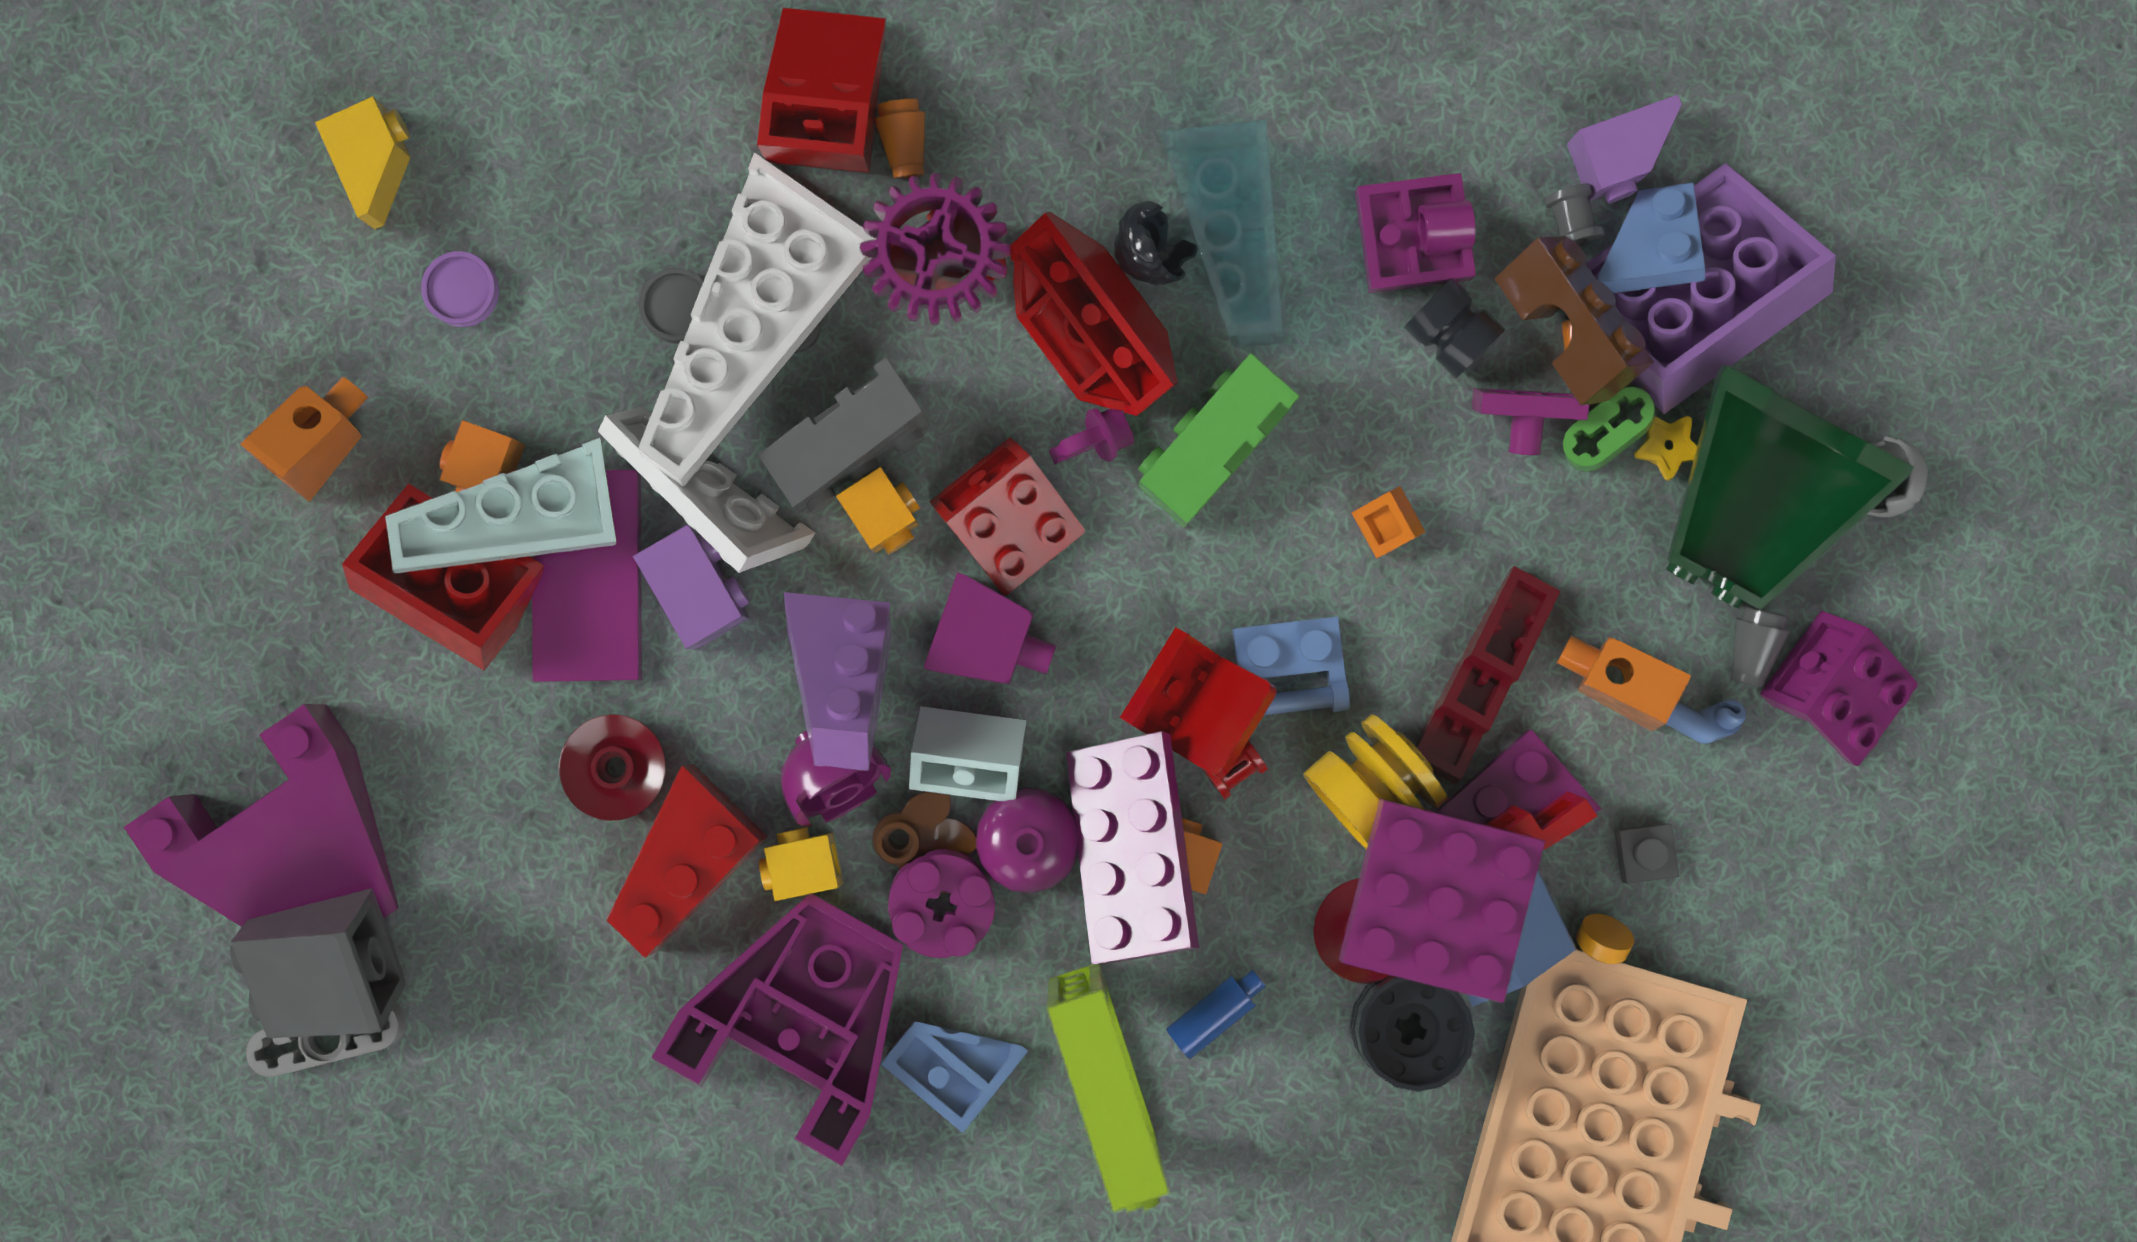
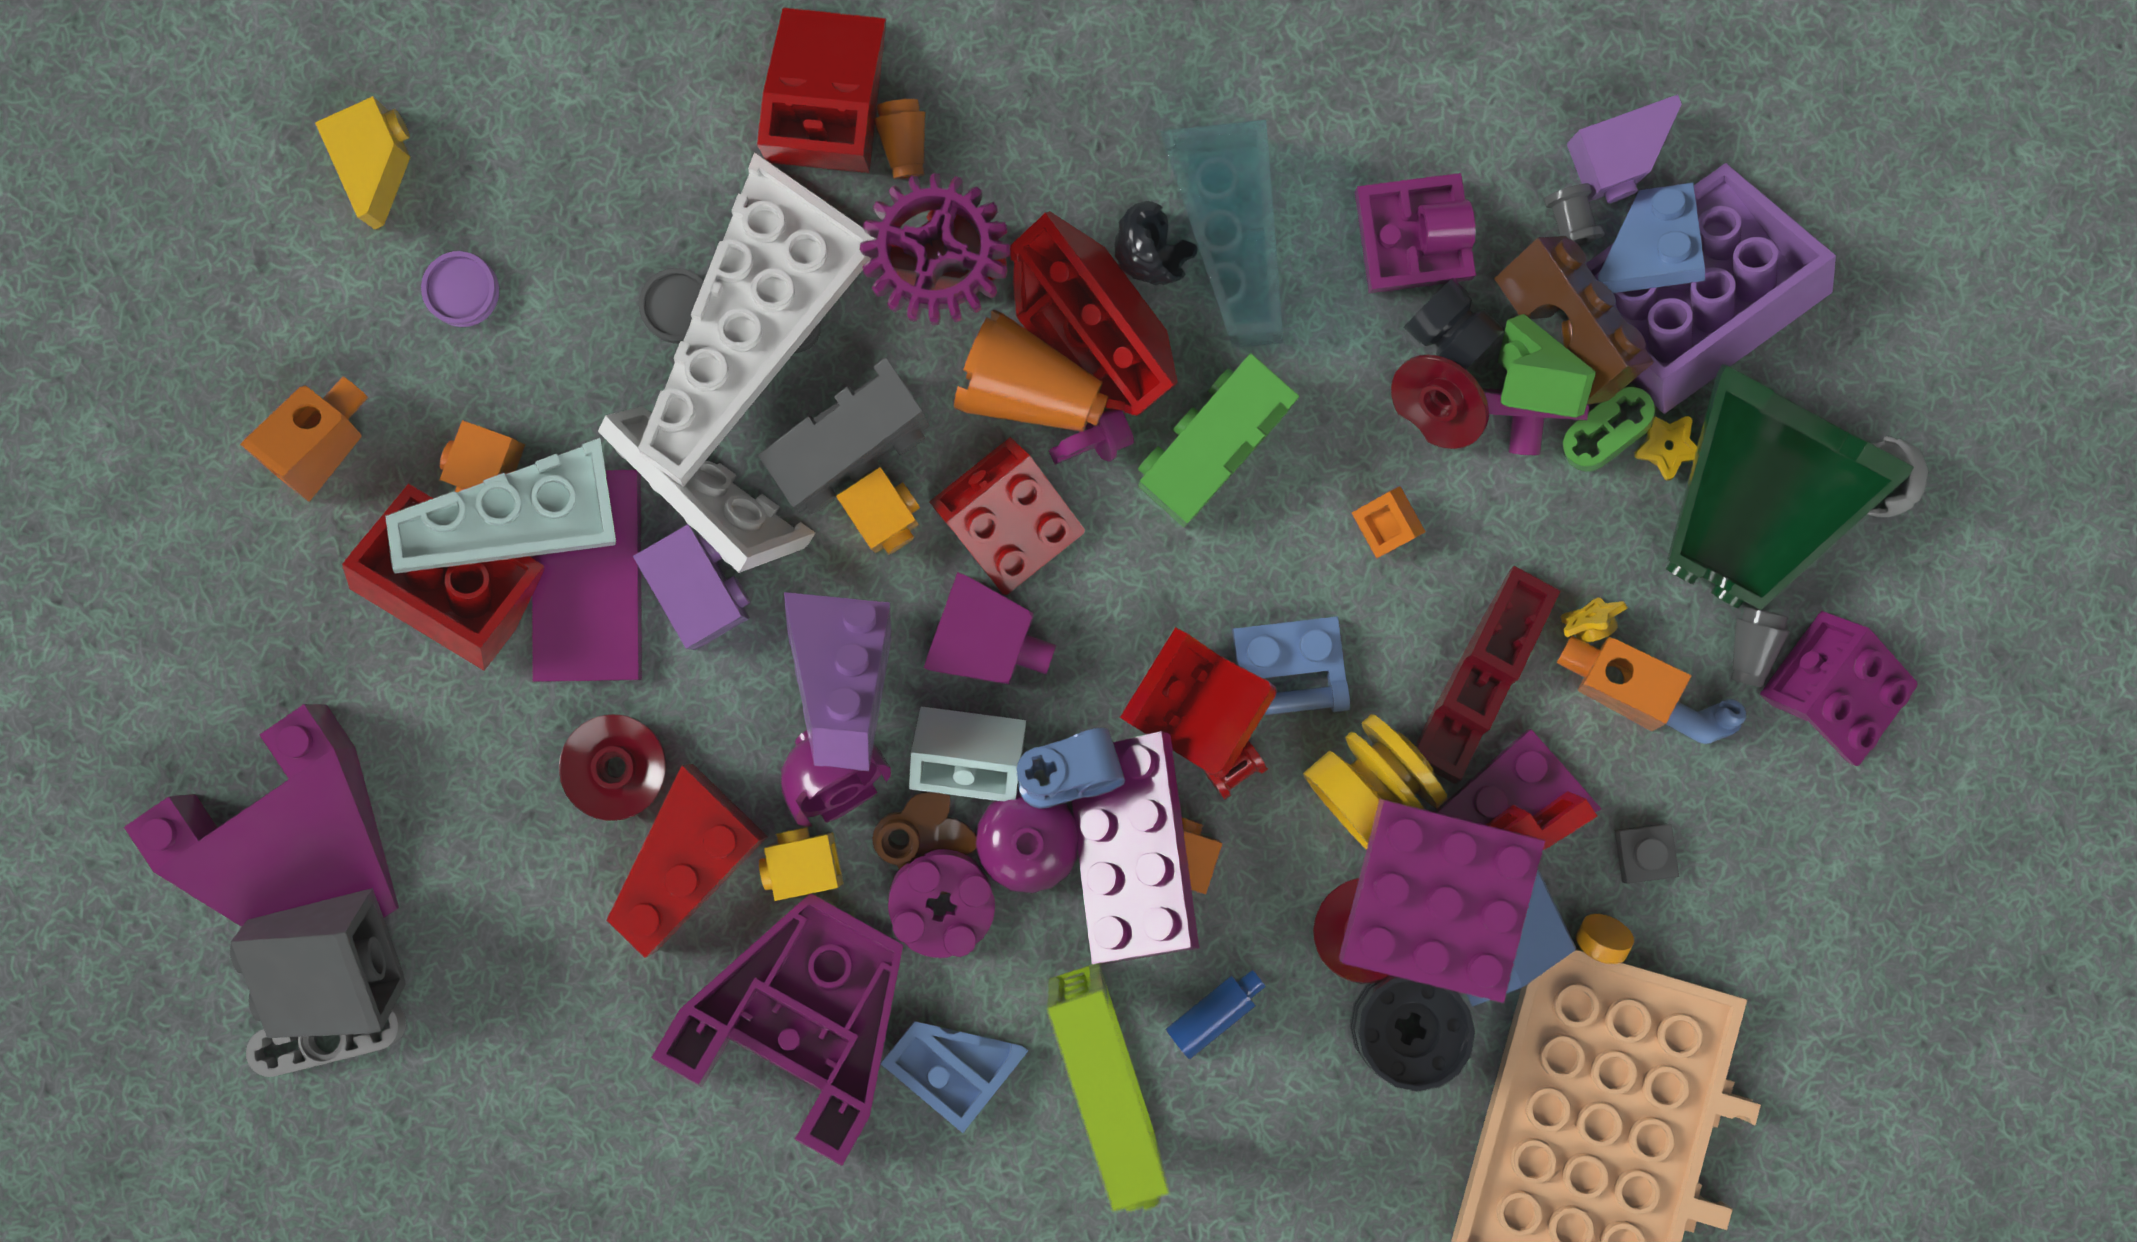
none -> orange cone [954,309,1108,432]
none -> medium blue piece [1016,728,1125,809]
none -> dark red dish [1391,355,1489,449]
none -> bright green slope [1497,314,1596,418]
none -> yellow plate [1561,598,1628,642]

